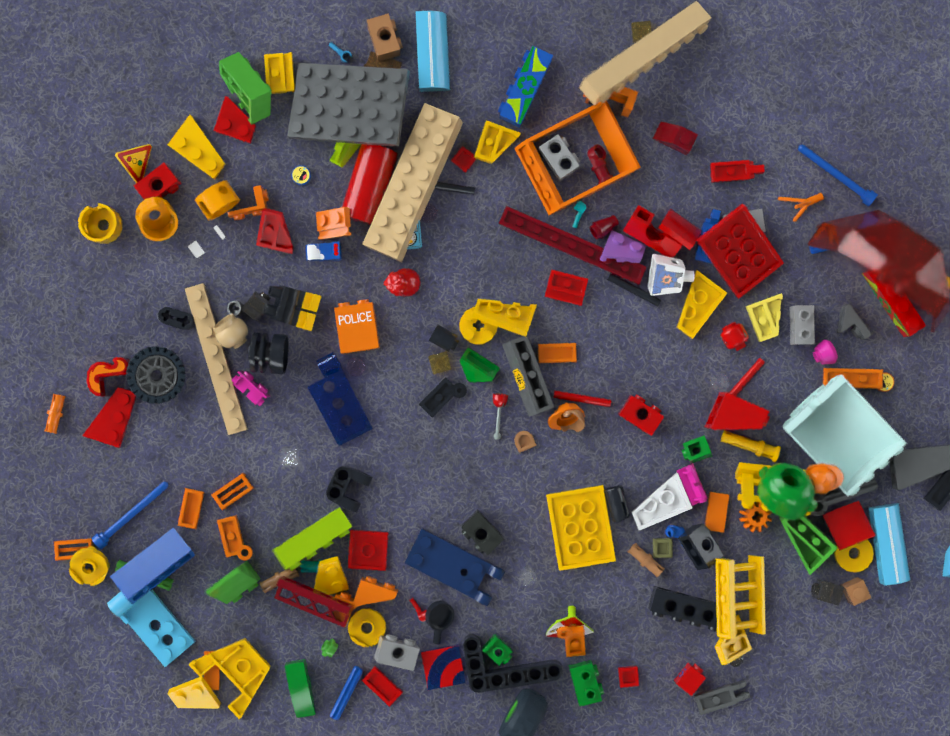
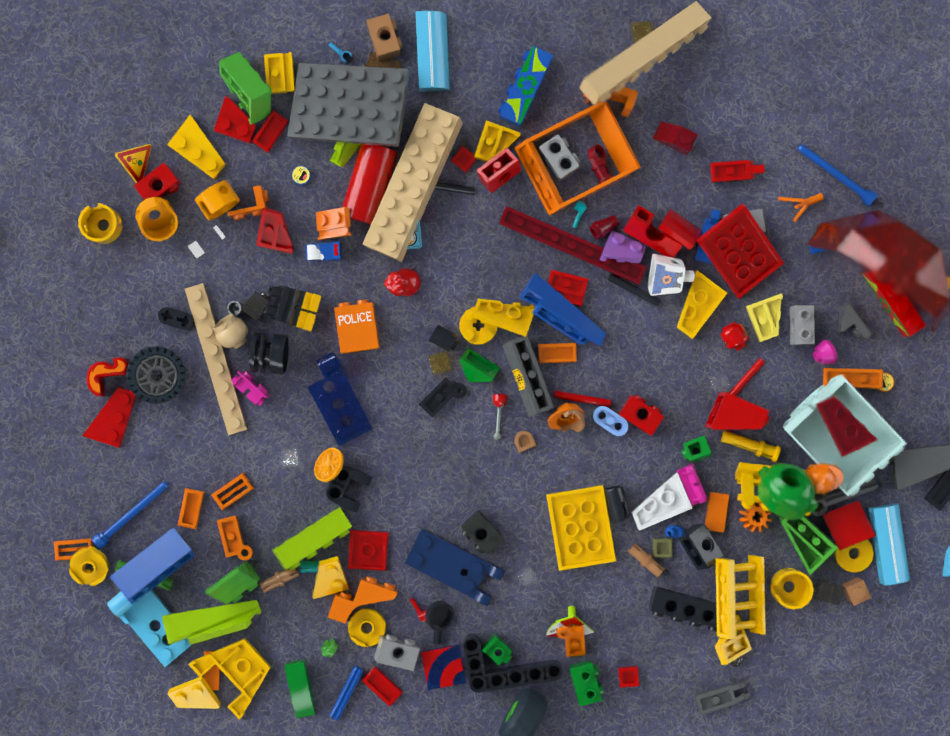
orange pin [44,394,66,434] -> none
dark red fence [274,576,354,628] -> none
red brick [674,663,706,696] -> none
none -> lime wedge [162,600,262,645]
none -> red tile [252,110,289,153]
none -> light orange wheel [314,448,344,482]
none -> red brick [476,147,521,193]
none -> blue wedge [519,273,606,346]
none -> light blue plate [592,406,628,436]
none -> yellow piece [770,567,814,610]
none -> dark red wing [815,395,878,457]

